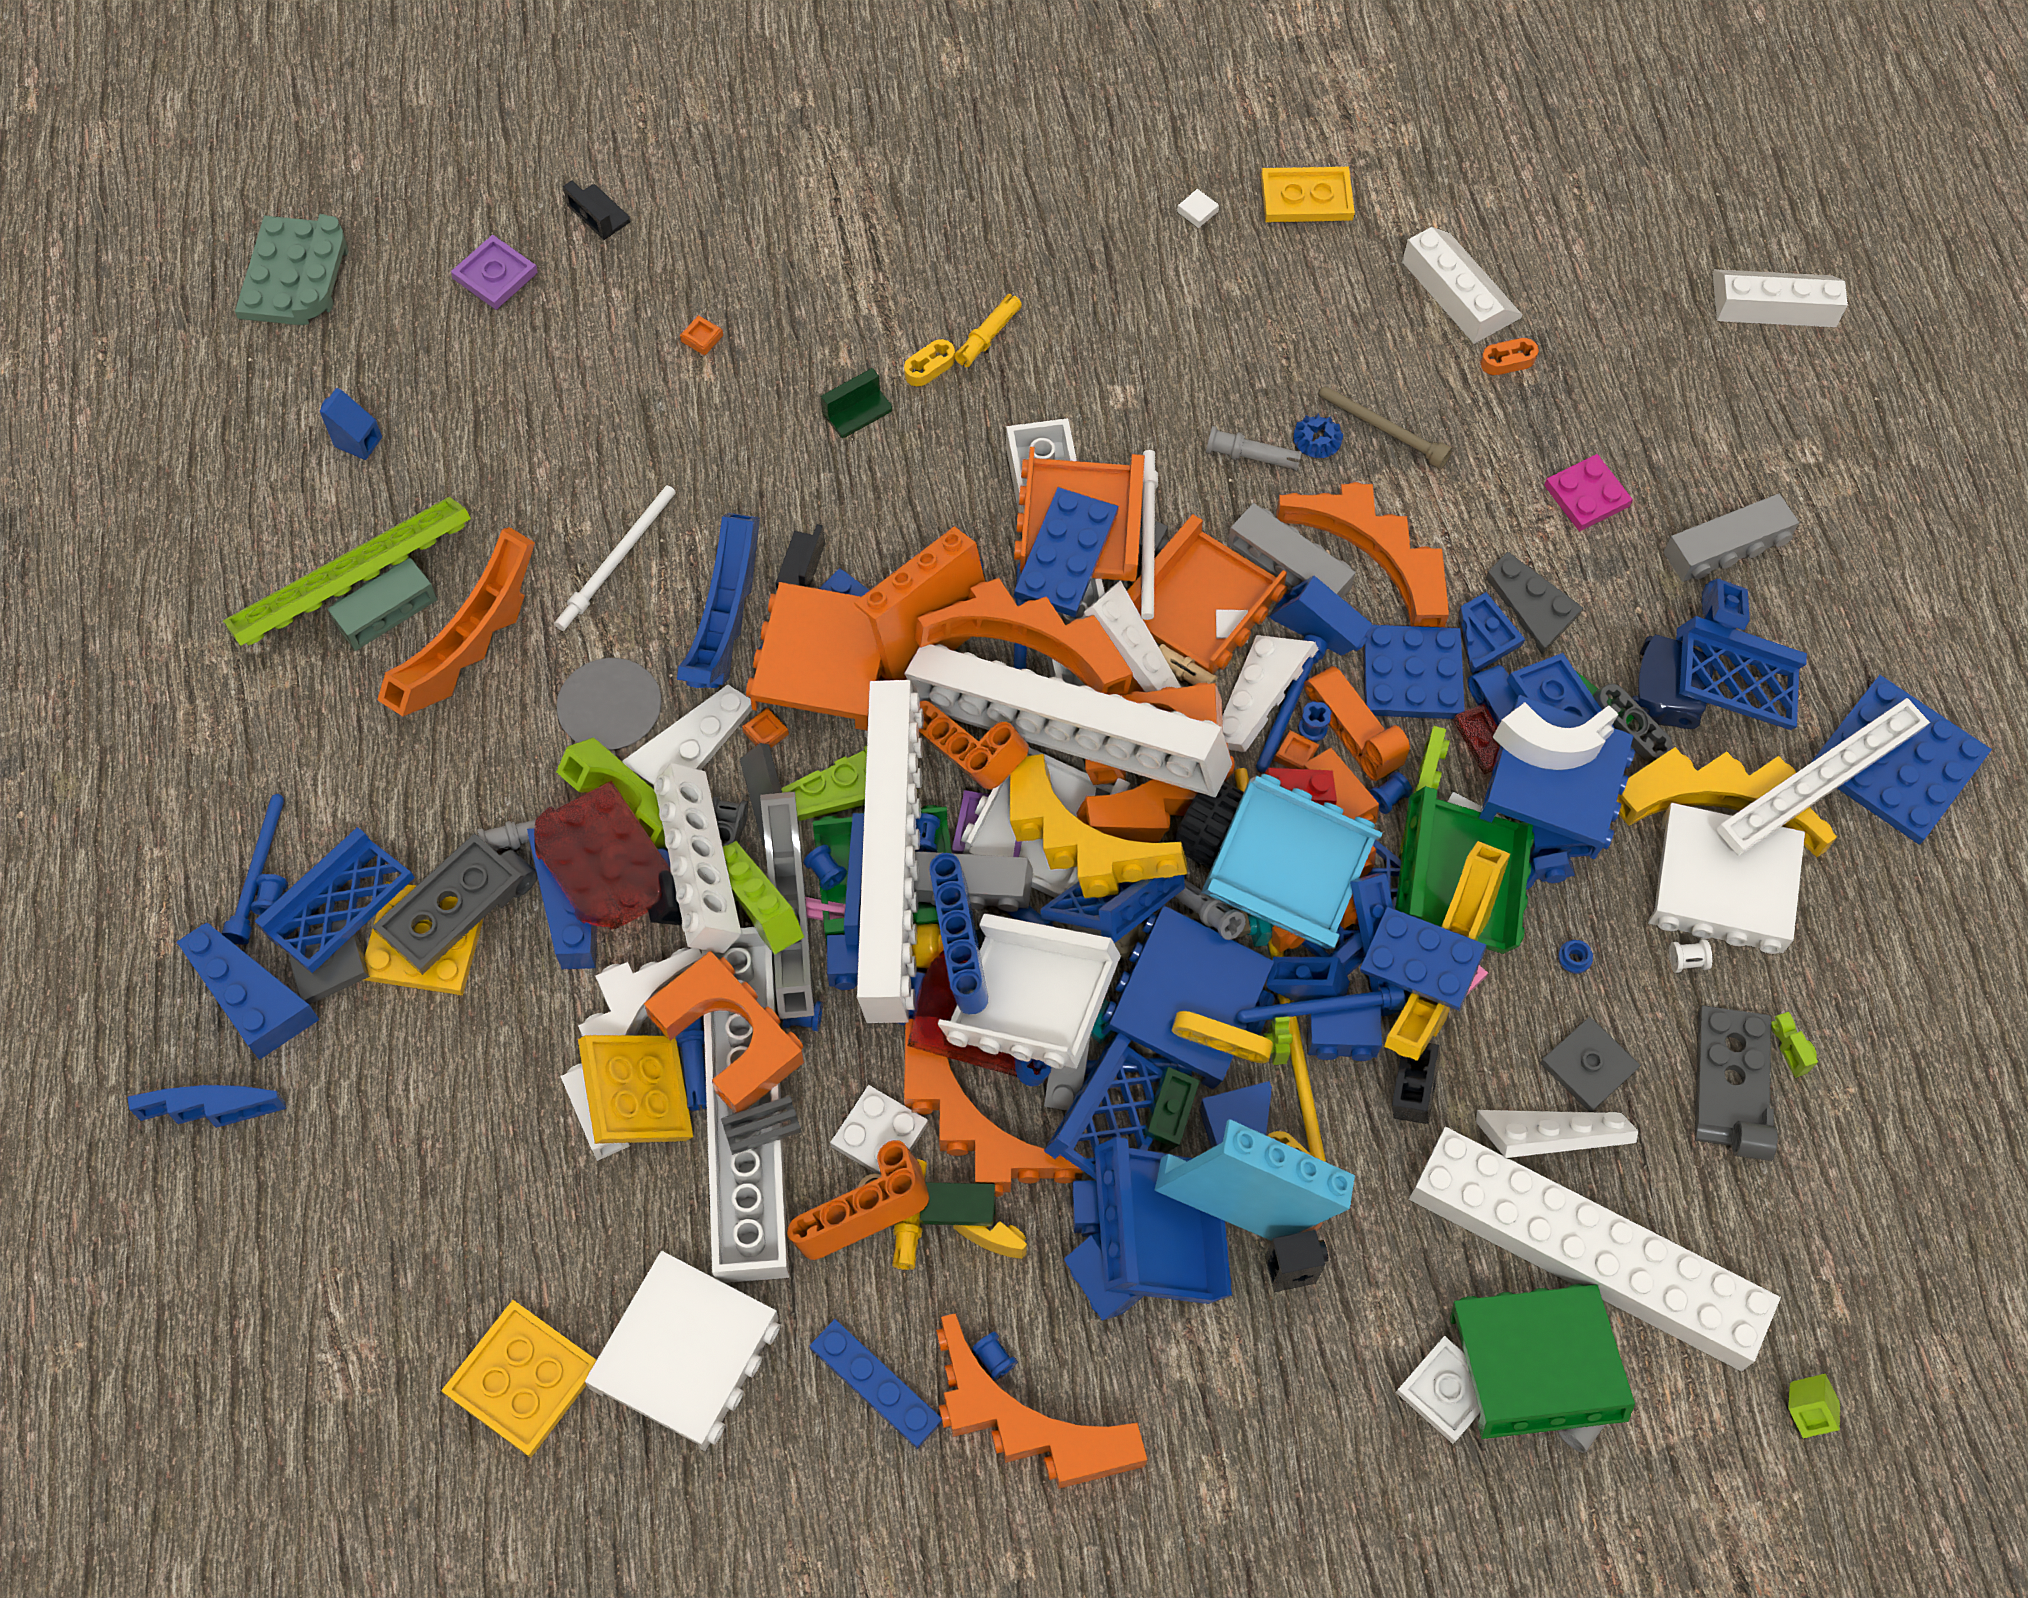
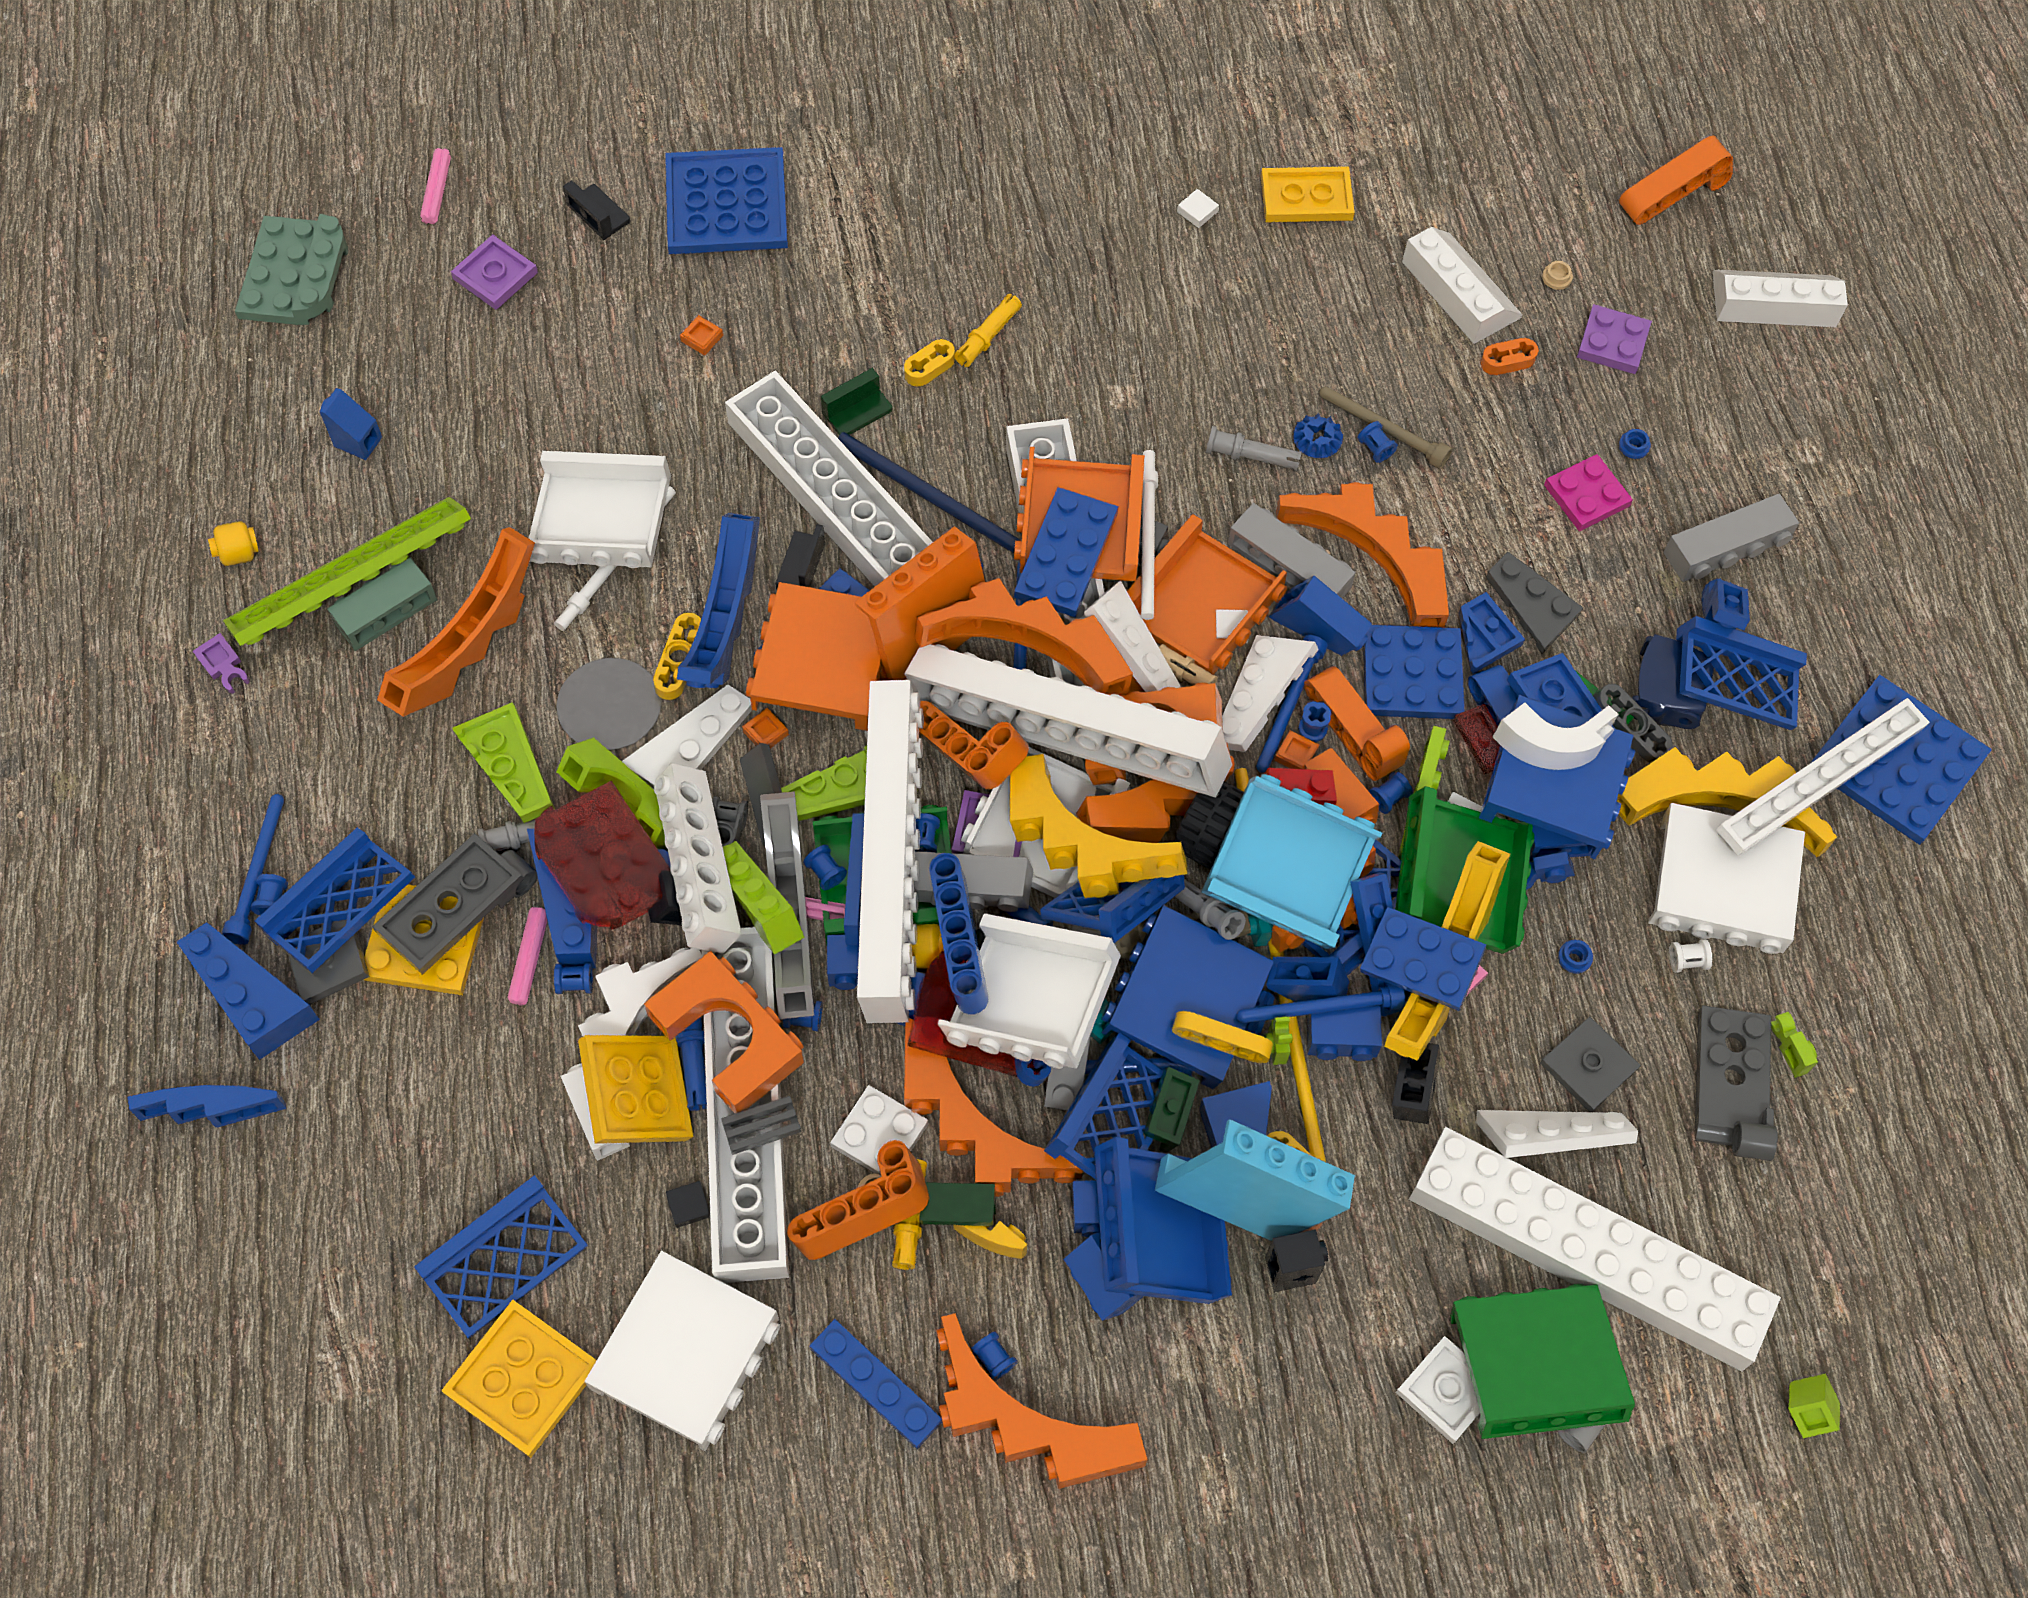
none -> medium lavender plate [192,633,250,694]
none -> yellow head [208,521,259,566]
none -> blue fence [414,1175,588,1339]
none -> bright pink axle [420,148,451,224]
none -> lime wing [452,702,555,823]
none -> bright pink axle [508,907,547,1005]
none -> white panel [529,451,671,568]
none -> blue bush [554,963,593,995]
none -> yellow beam [653,613,701,700]
none -> blue plate [666,147,788,254]
none -> black tile [666,1181,710,1228]
none -> white brick [725,370,933,586]
none -> dark blue piece [838,432,1022,554]
none -> blue bush [1357,421,1398,463]
none -> tan plate [1542,261,1573,290]
none -> medium lavender plate [1577,304,1652,374]
none -> orange beam [1619,135,1733,225]
none -> blue plate [1619,429,1651,459]

